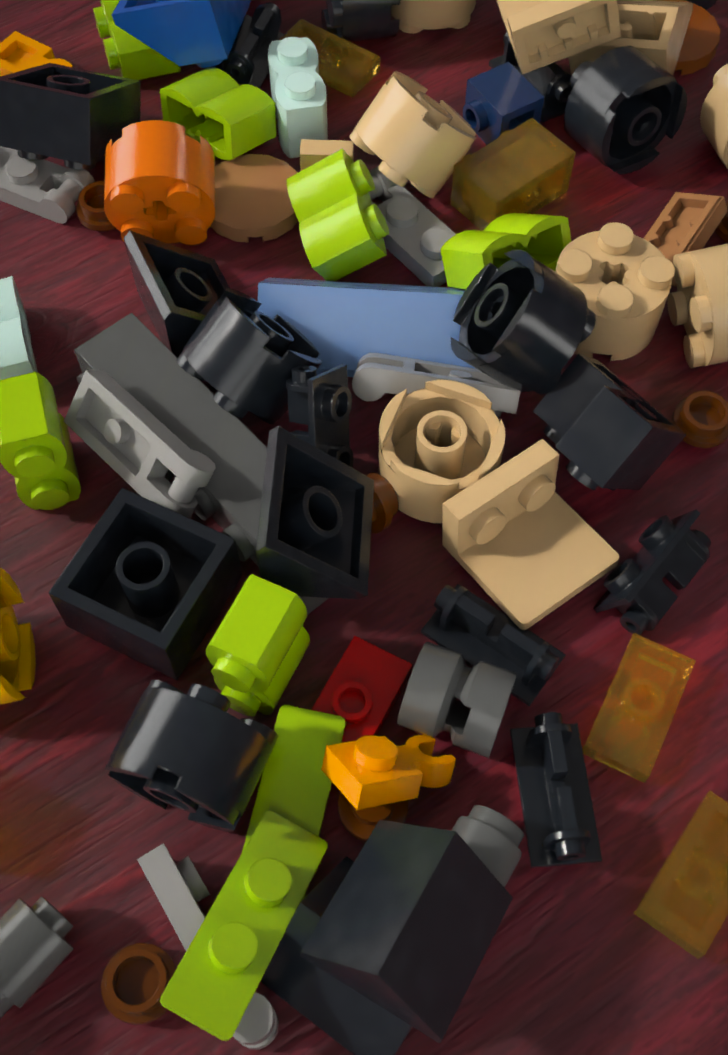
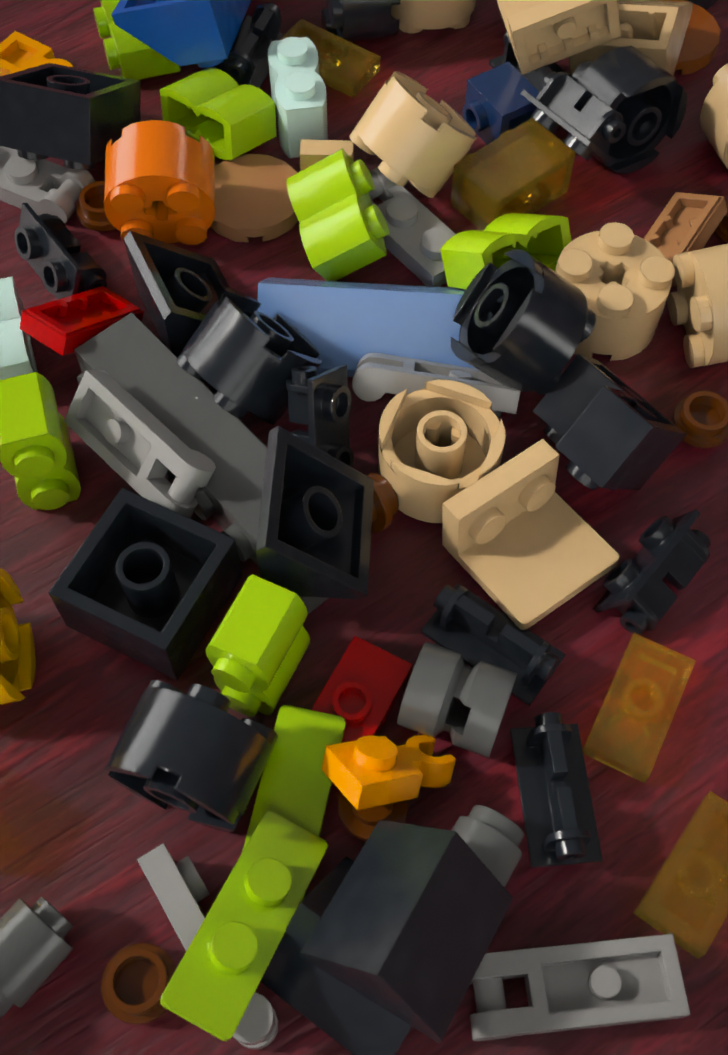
none -> black hinge [14,203,107,300]
none -> red plate [20,286,144,356]
none -> light grey plate [470,934,690,1041]
none -> hinge [521,72,626,166]

